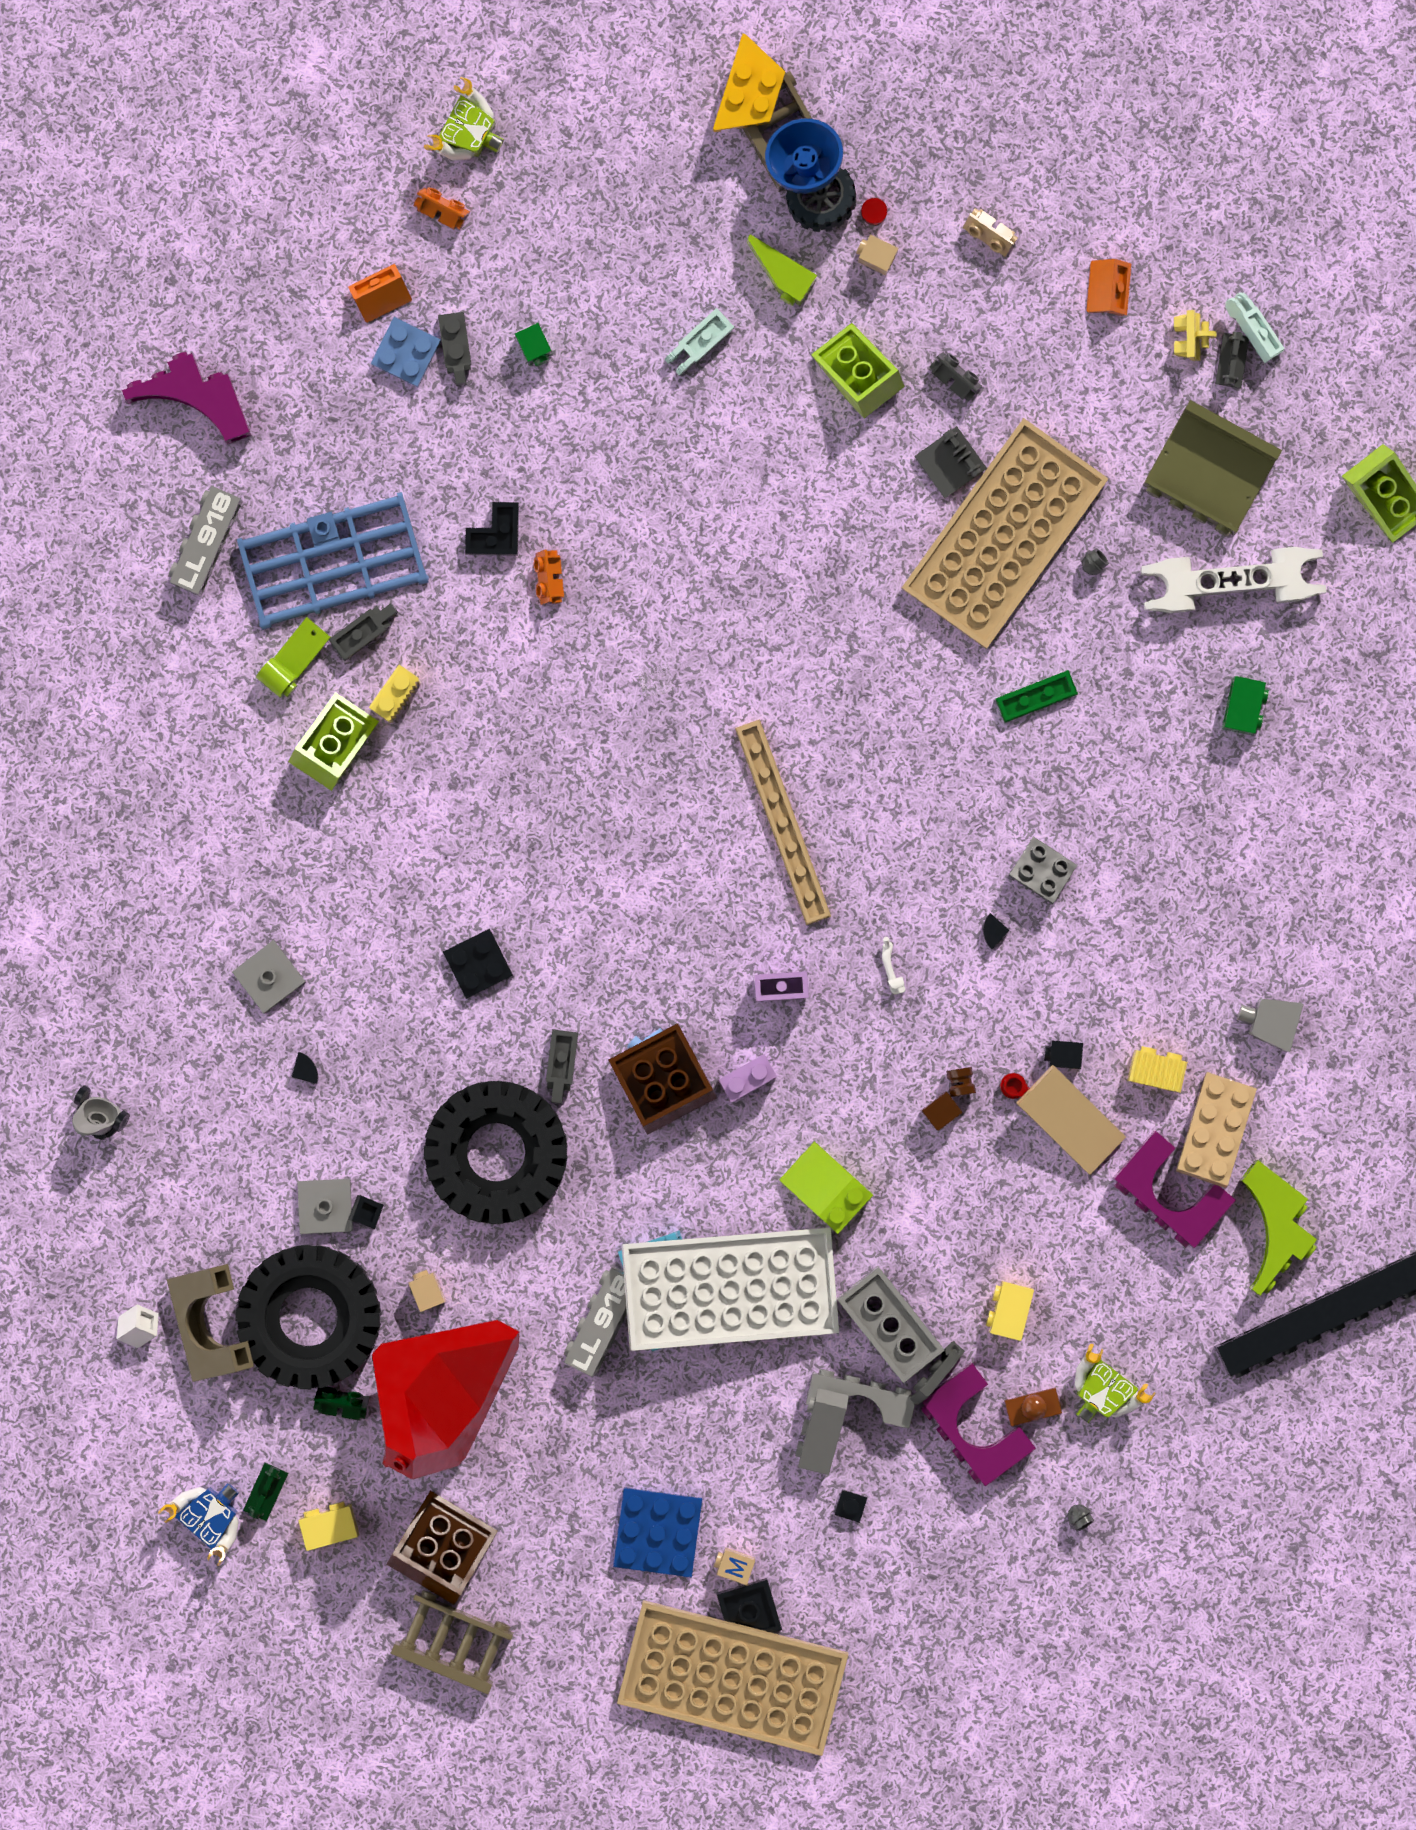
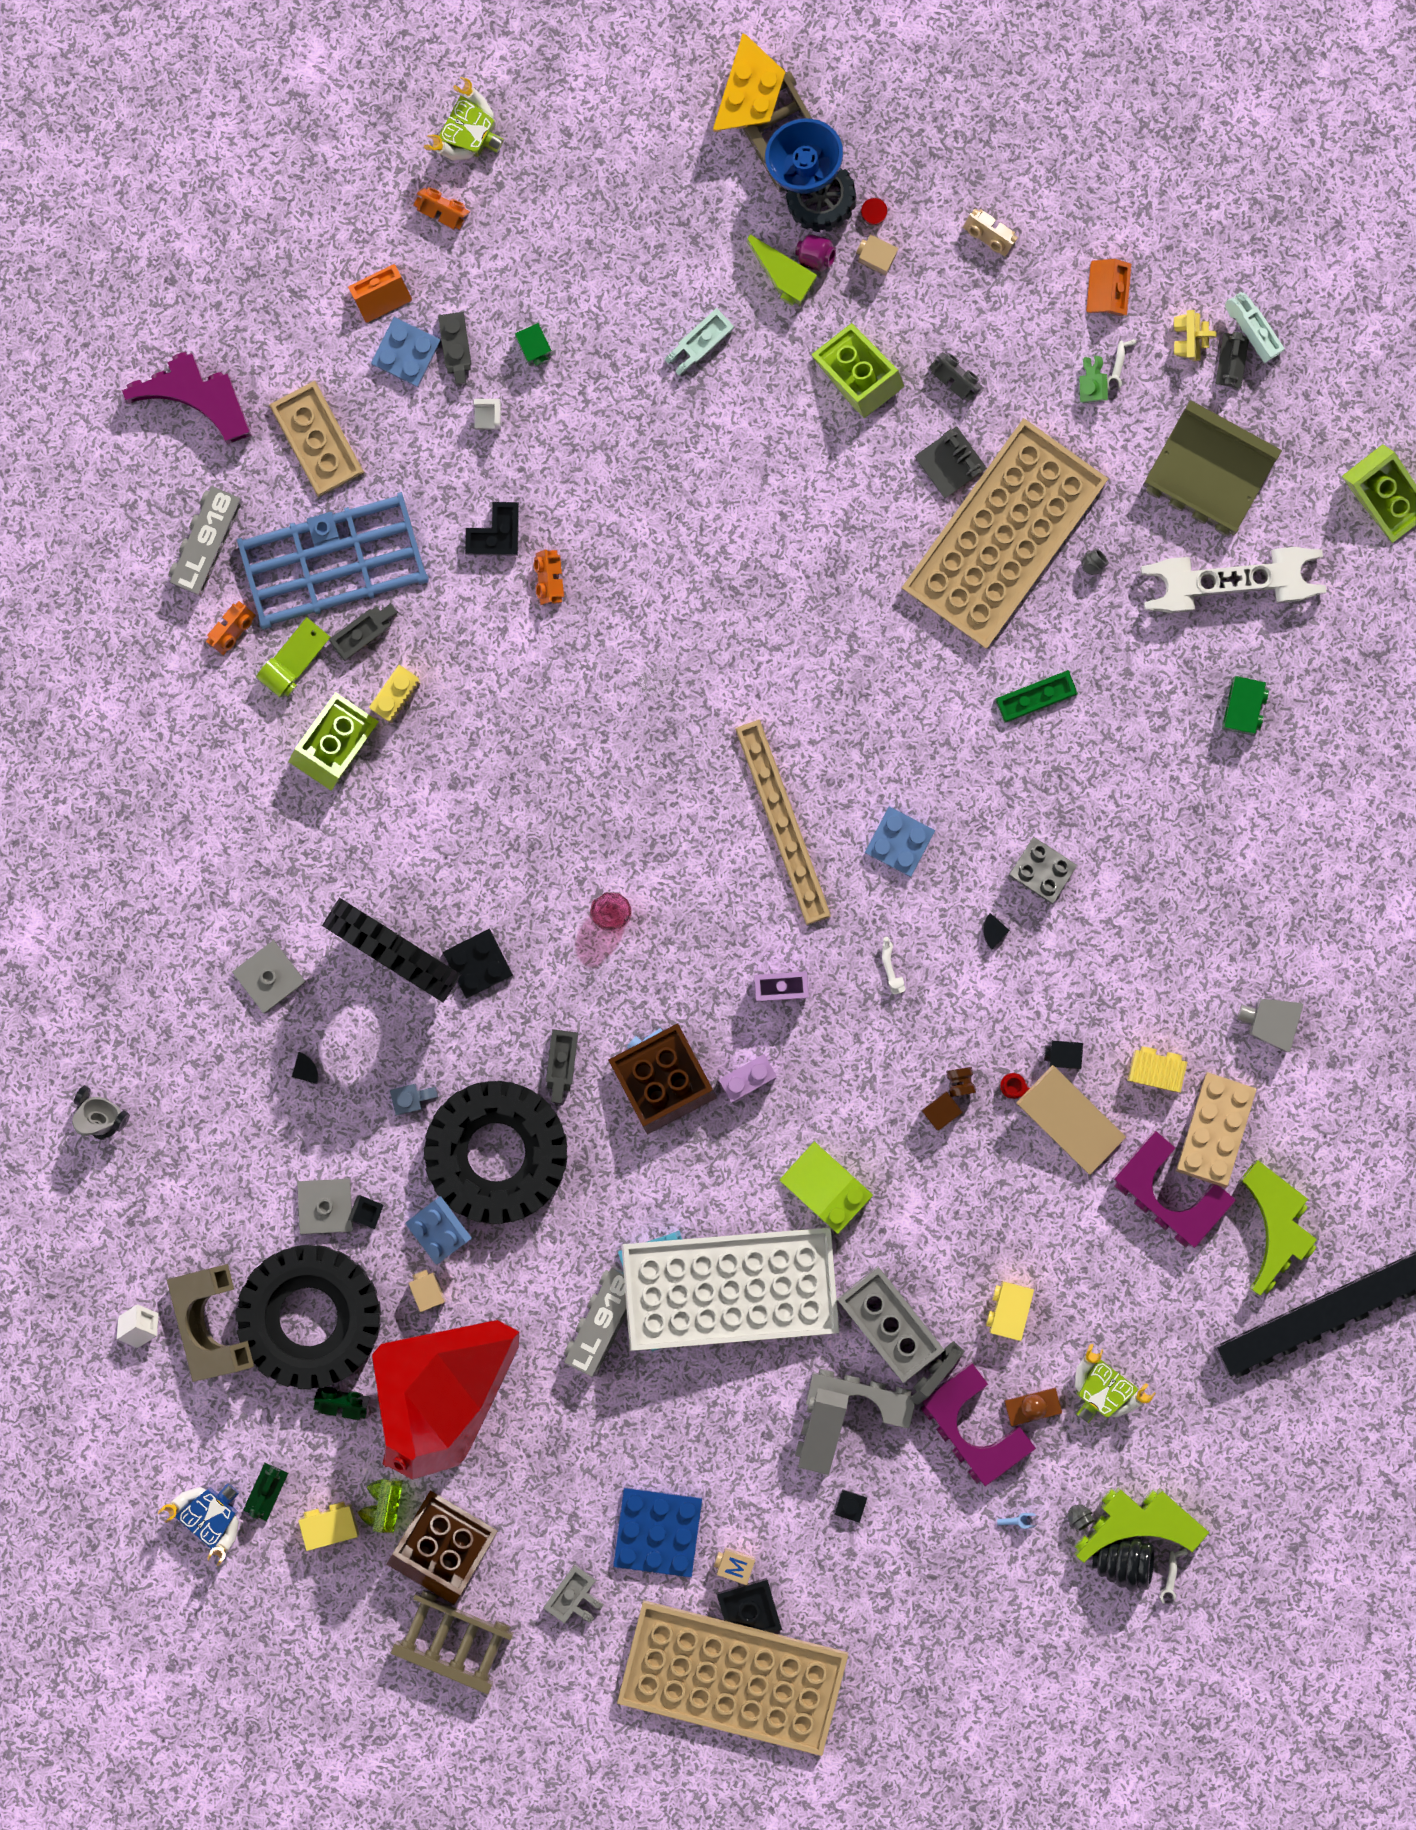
none -> orange hinge [206,601,256,655]
none -> tan tile [269,380,364,498]
none -> black tyre [322,897,461,1003]
none -> clear neon green tile [357,1478,403,1533]
none -> sand blue plate [390,1084,438,1115]
none -> medium blue plate [405,1196,472,1265]
none -> white panel [474,399,501,430]
none -> light grey hinge [543,1564,604,1624]
none -> clear pink hair [590,892,632,932]
none -> magenta head [795,234,836,272]
none -> medium blue plate [864,806,935,877]
none -> light blue hand [997,1512,1036,1529]
none -> lime arch [1074,1487,1210,1563]
none -> bright green plate [1079,356,1108,403]
none -> black piece [1092,1539,1154,1592]
none -> white piece [1107,339,1136,392]
none -> white piece [1159,1549,1188,1604]

